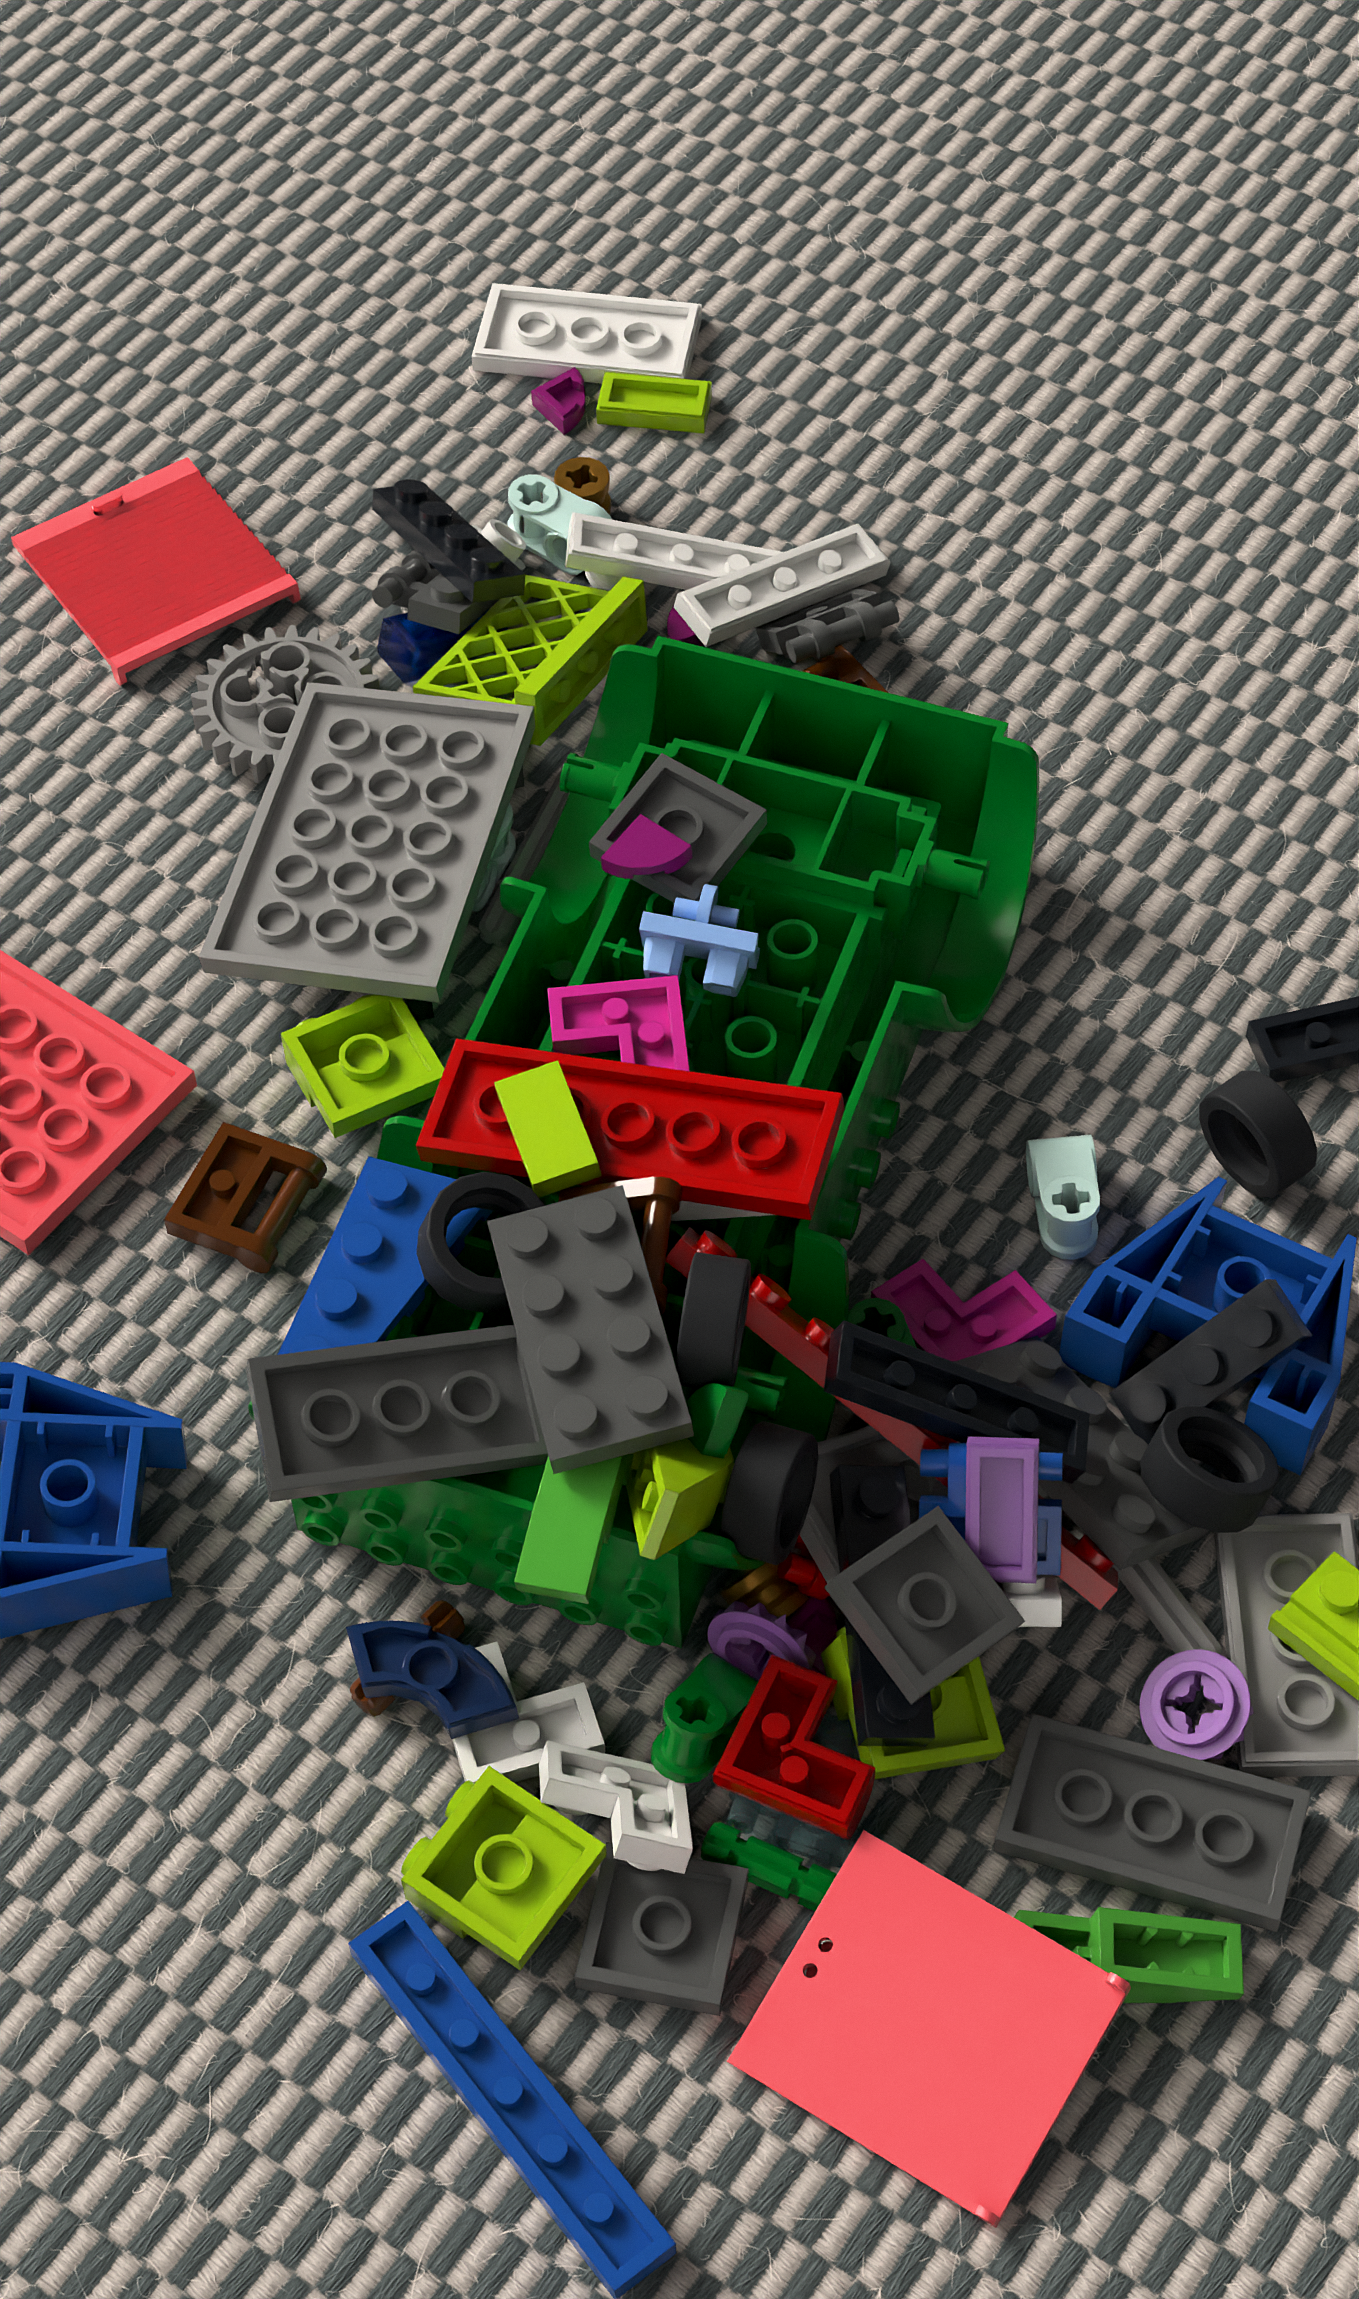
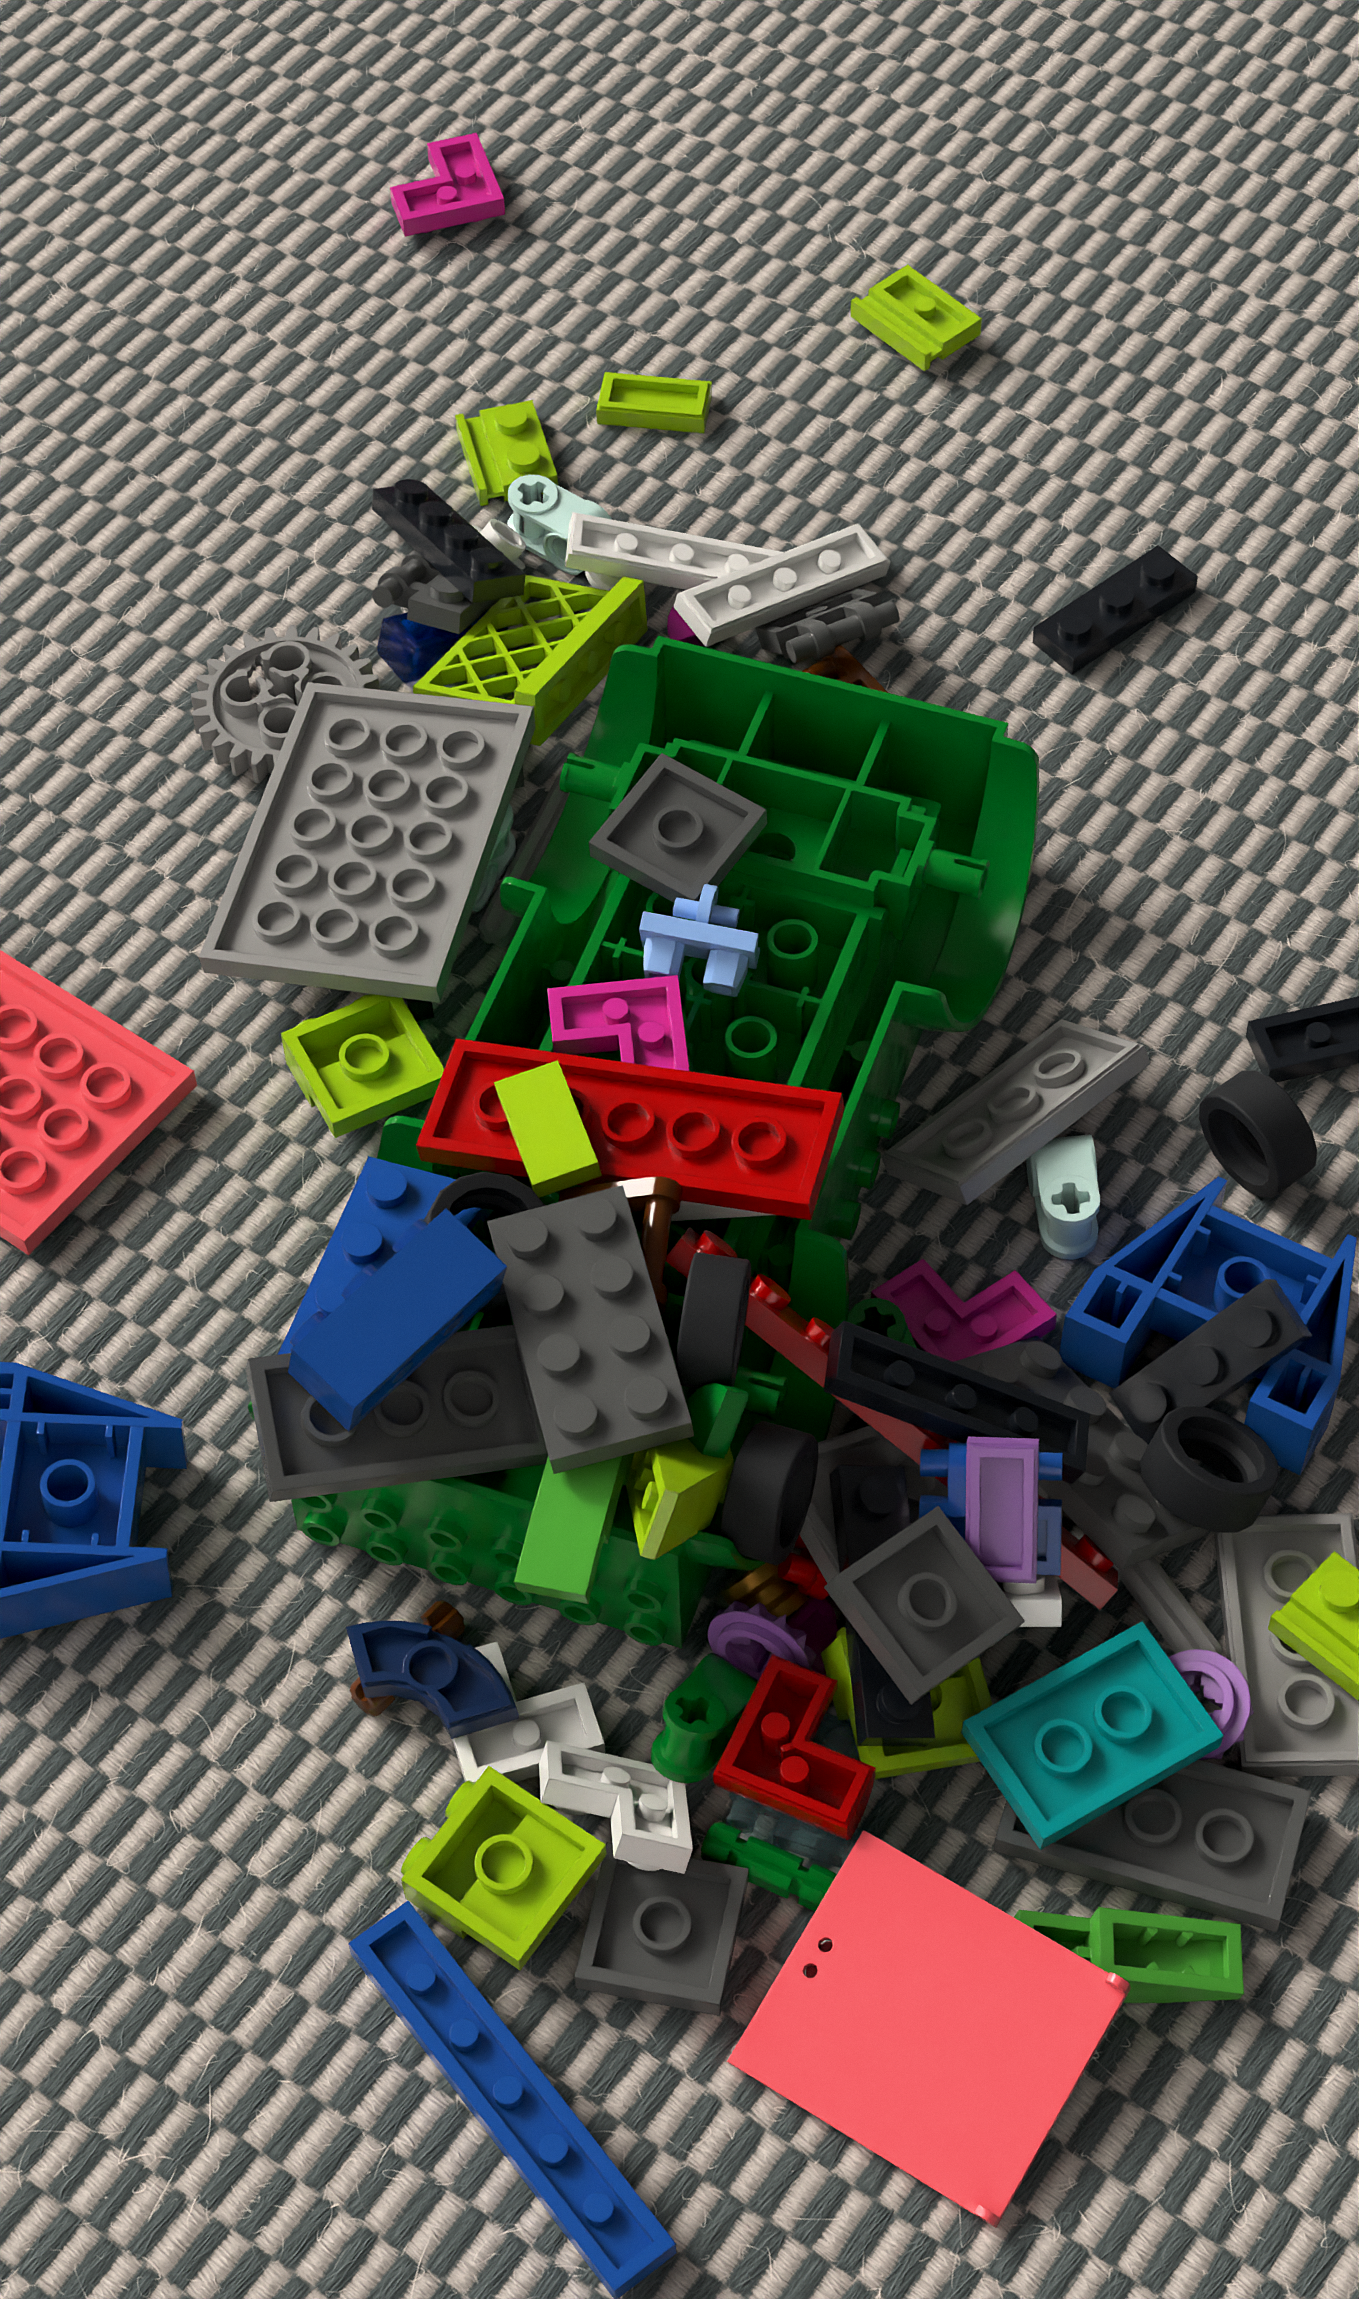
coral door [11,457,301,686] -> none
reddish brown plate [164,1122,327,1273] -> none
white tile [472,283,702,384] -> none
magenta tile [531,367,586,435] -> none
pearl gold wheel [554,457,611,515] -> none
magenta tile [601,814,693,879] -> none
none -> blue brick [288,1208,507,1431]
none -> dark pink plate [390,133,505,237]
none -> lime plate [455,400,558,506]
none -> lime plate [851,264,982,372]
none -> light grey tile [881,1019,1151,1205]
none -> teal plate [961,1621,1224,1850]
none -> black plate [1032,545,1198,675]

